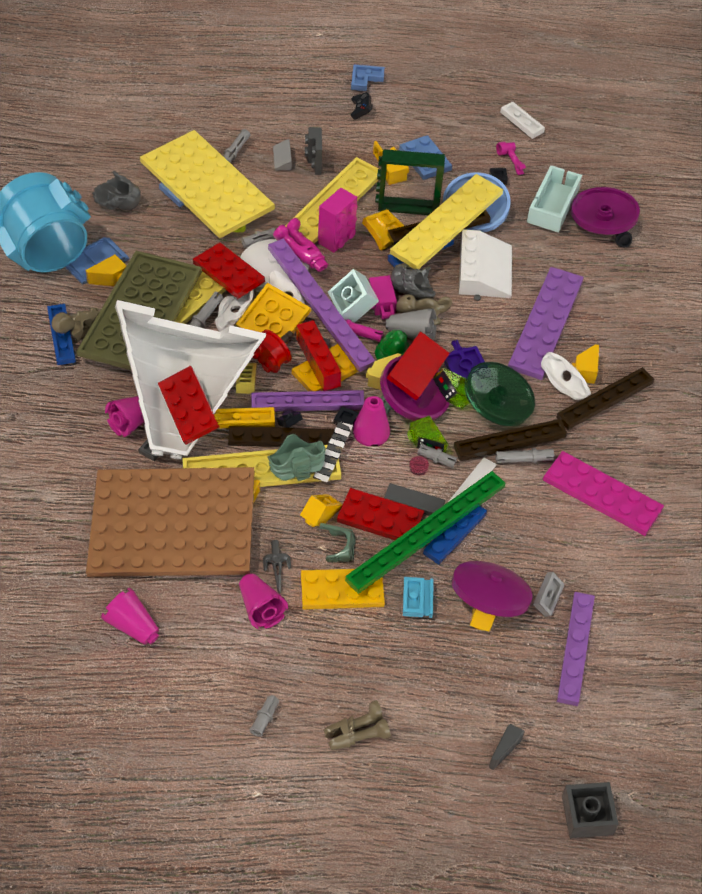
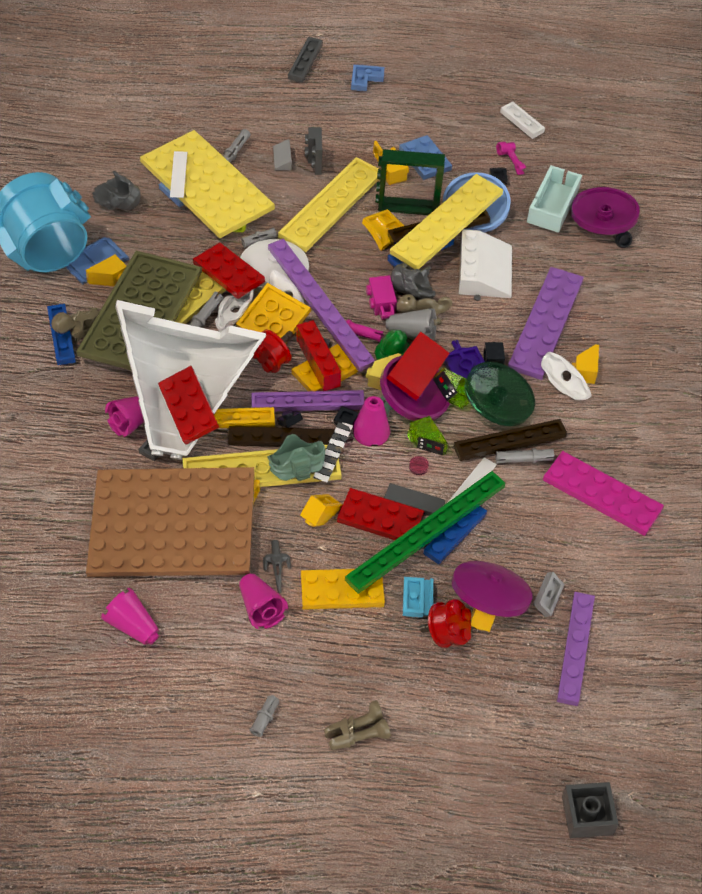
light yellow slope [236,363,257,394] -> none
dark pink piece [273,218,329,272] -> none
dark pink brick [318,188,358,253] -> none
sand green helmet [319,523,356,563] -> none
light aqua brick [328,269,379,323] -> none
black piece [351,92,373,120] -> none
light grey pin [417,443,457,469] -> none
dark grey slope [489,724,525,770] -> none
dark brown plate [556,367,654,430] -> none
none -> white sticker [170,151,187,198]
none -> dark grey plate [288,37,323,83]
none -> red wheel [420,599,471,648]
none -> black brick [483,342,505,371]

